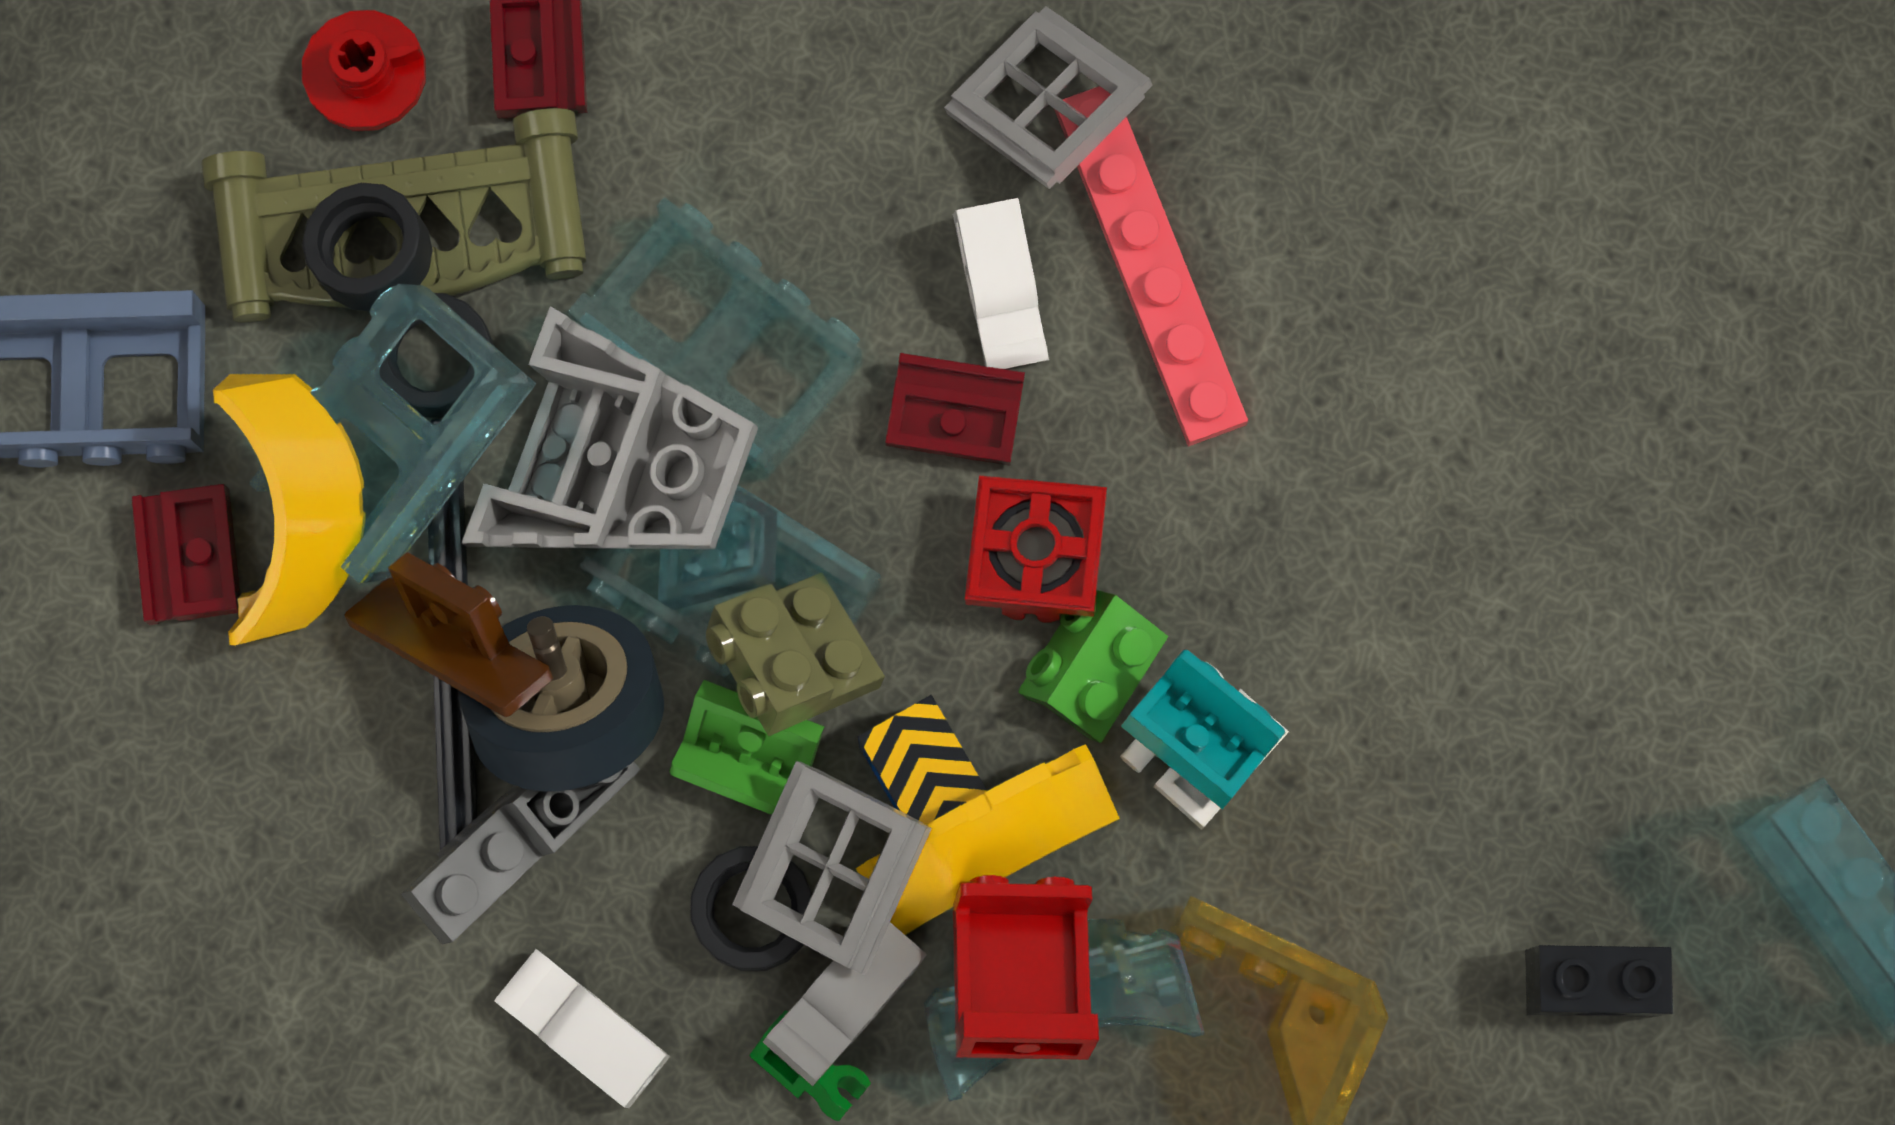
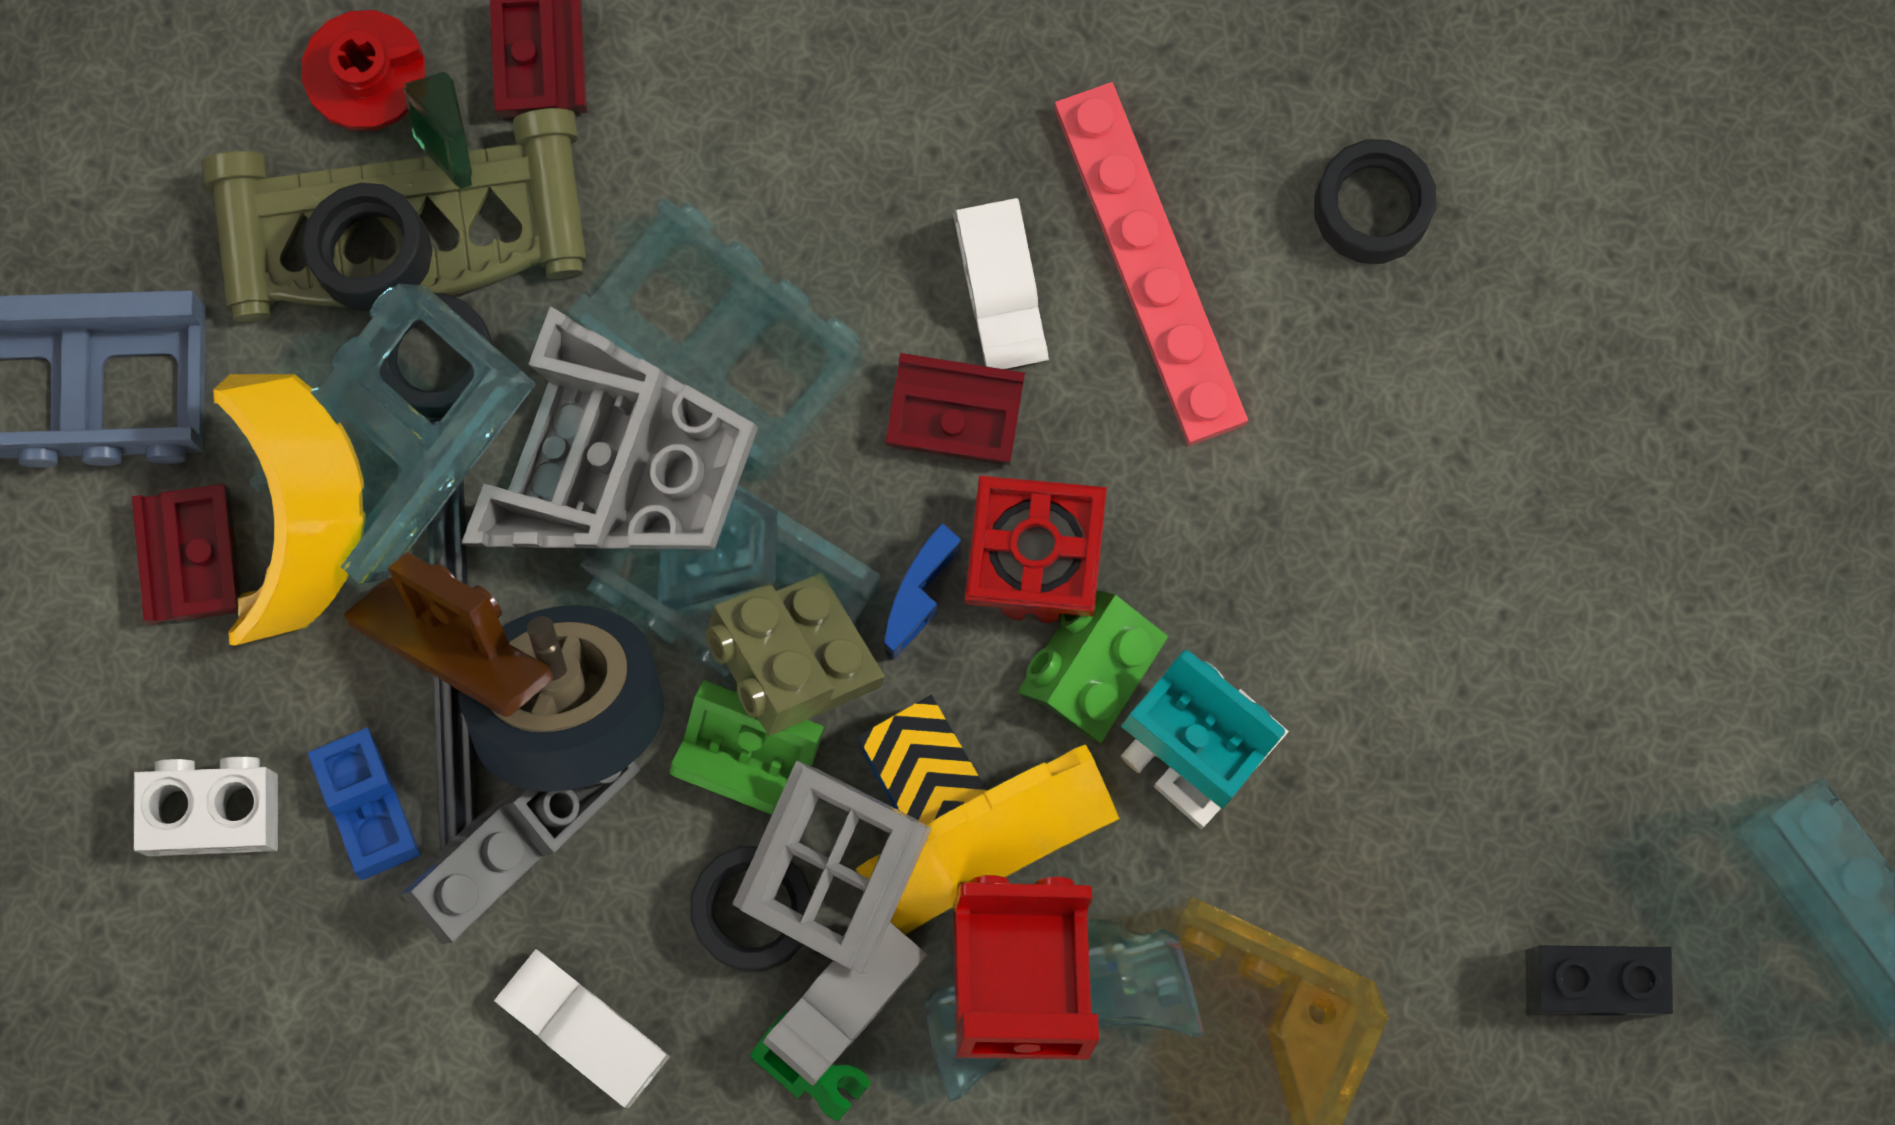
light grey piece [944,6,1153,189] -> none
none -> white brick [134,757,278,856]
none -> blue slope [308,727,421,881]
none -> clear green slope [403,72,473,189]
none -> blue slope [884,523,961,660]
none -> black tyre [1314,139,1436,264]

